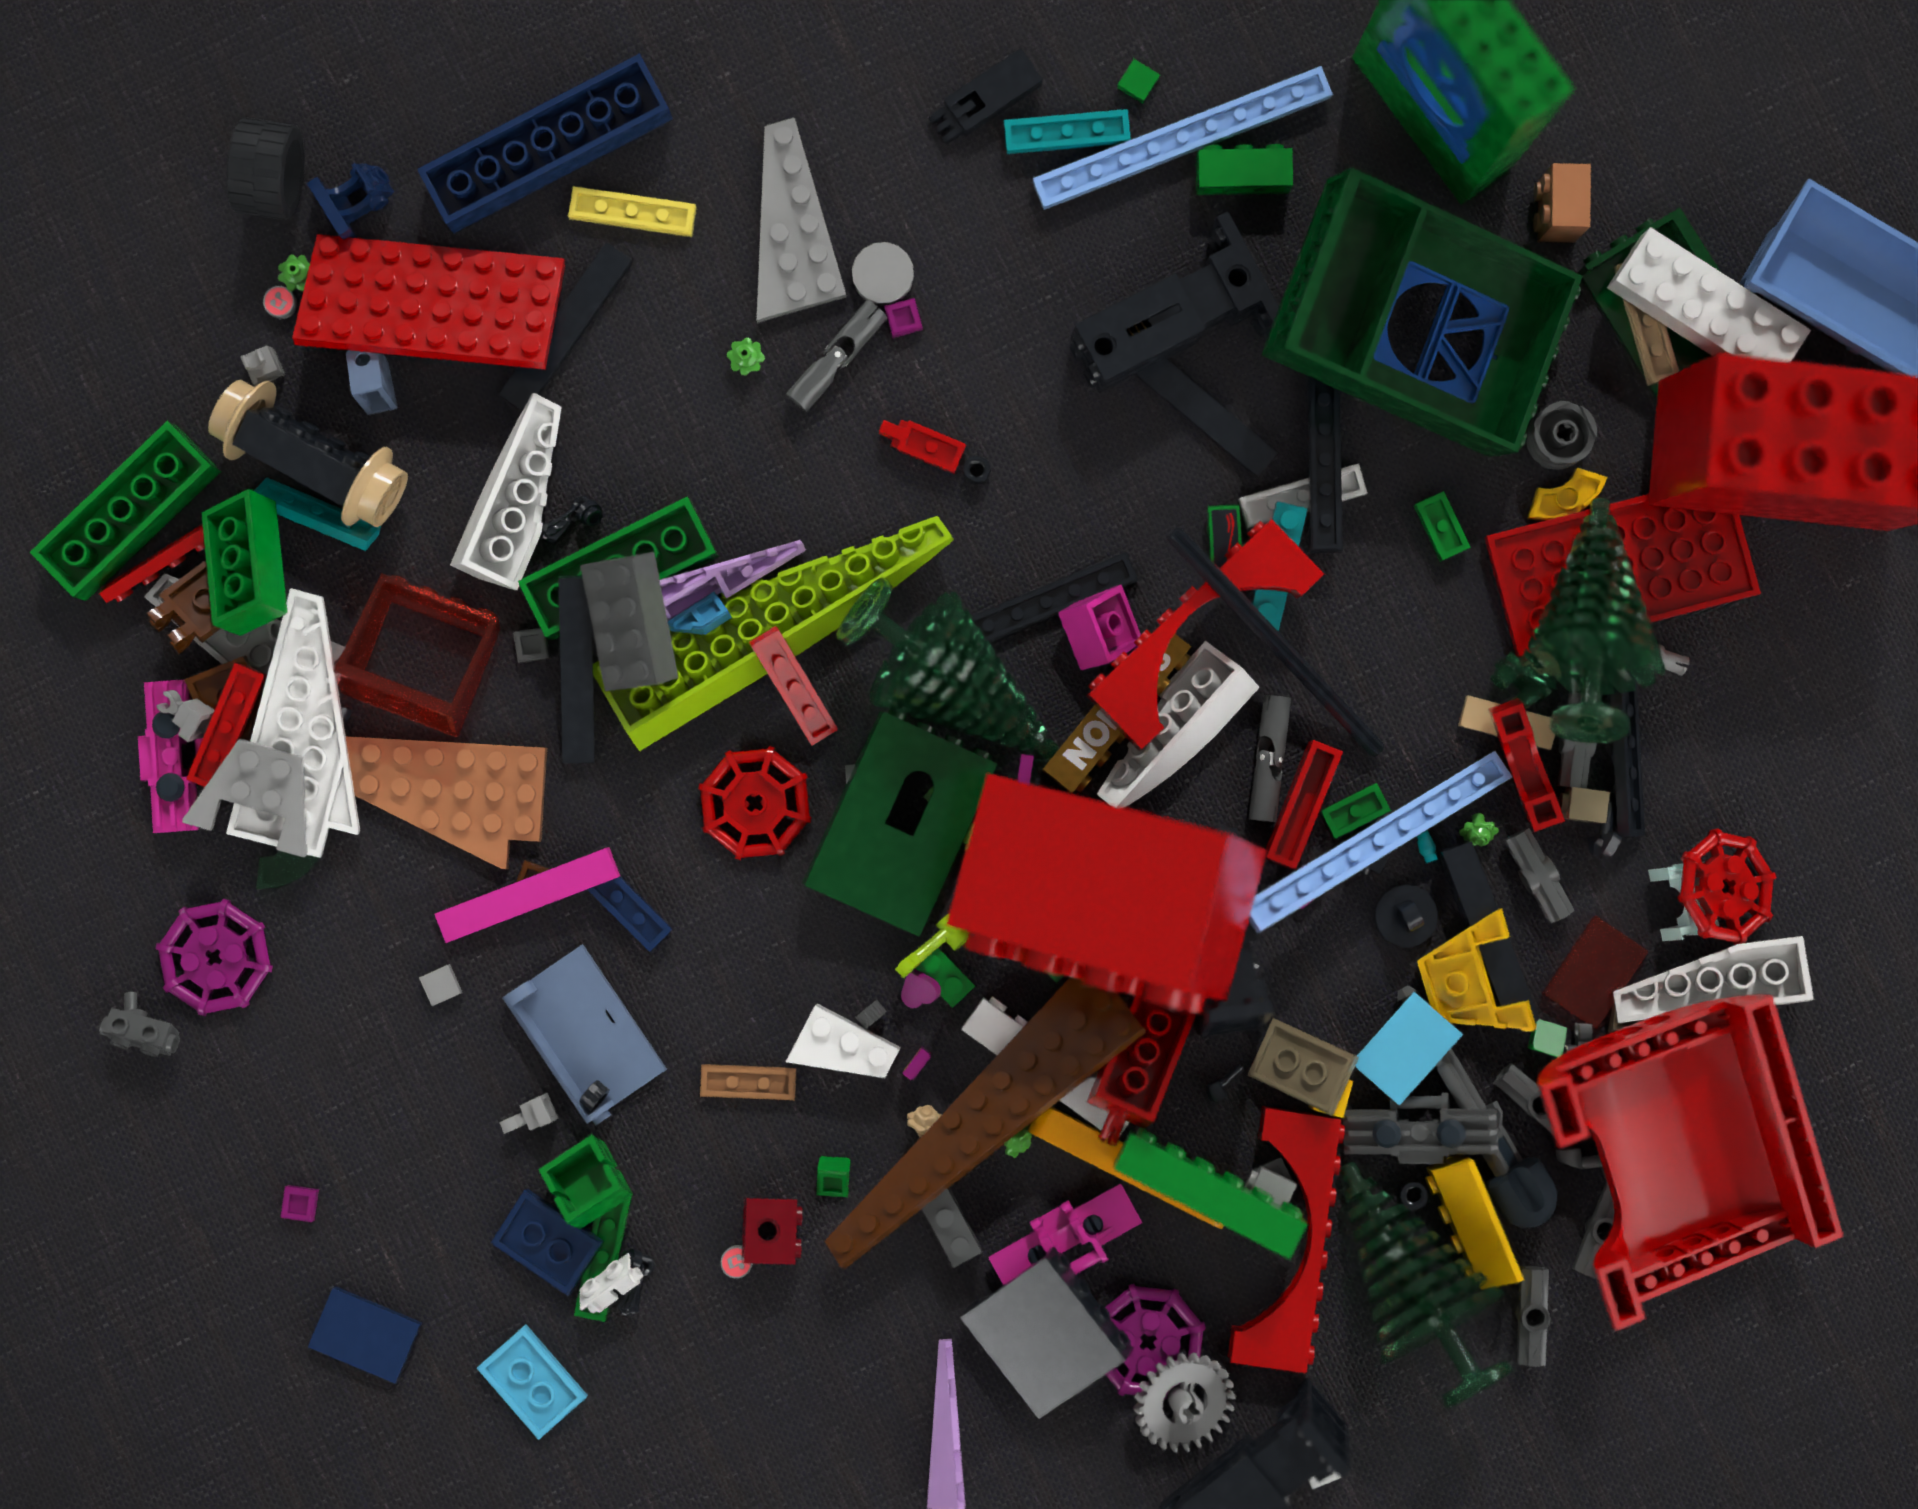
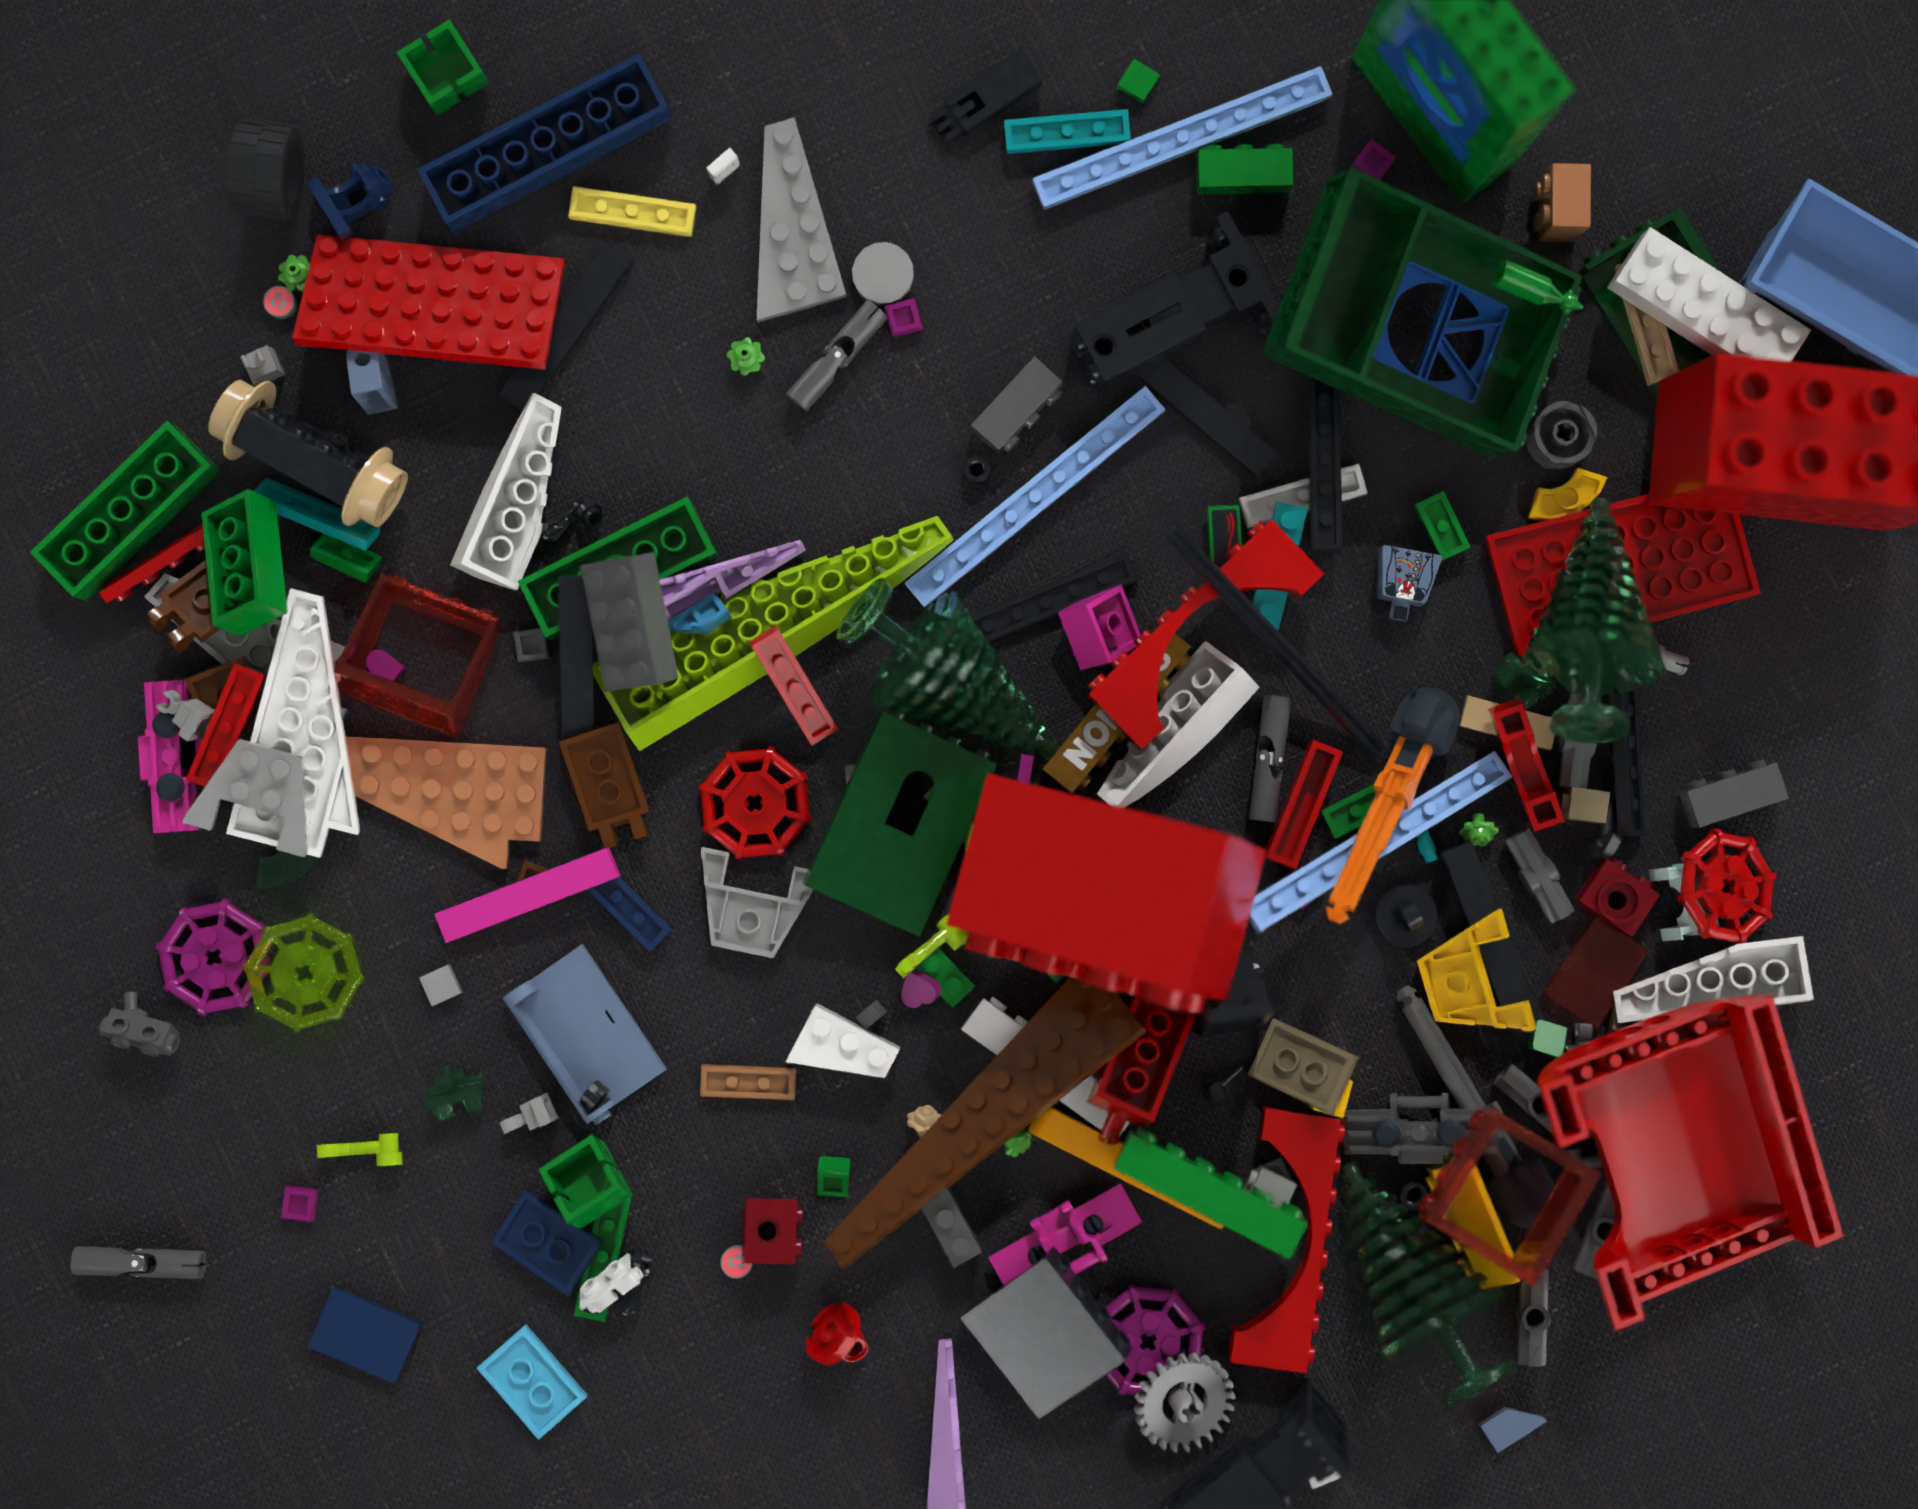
red hinge [879,420,966,474] -> none
magenta tile [902,1046,931,1080] -> none
medium azure tile [1355,992,1463,1106] -> none
none -> dark grey piece [71,1246,206,1280]
none -> clear neon green plate [242,913,365,1032]
none -> green plate [309,534,382,583]
none -> lime brick [317,1133,403,1166]
none -> magenta tile [366,649,406,691]
none -> green piece [396,19,489,116]
none -> clear green hips [424,1065,485,1121]
none -> reddish brown tile [559,722,650,848]
none -> light grey wing [701,847,813,958]
none -> white tile [706,148,740,184]
none -> red tile [806,1302,868,1366]
none -> light blue plate [904,386,1165,608]
none -> dark grey brick [971,356,1062,455]
none -> orange piece [1327,687,1460,924]
none -> magenta tile [1351,139,1396,180]
none -> sand blue torso [1377,545,1442,622]
none -> clear red windscreen [1418,1106,1601,1287]
none -> sand blue tile [1478,1407,1547,1453]
none -> green wheel [1492,259,1583,315]
none -> dark red brick [1572,858,1660,937]
none -> dark grey brick [1678,759,1789,828]

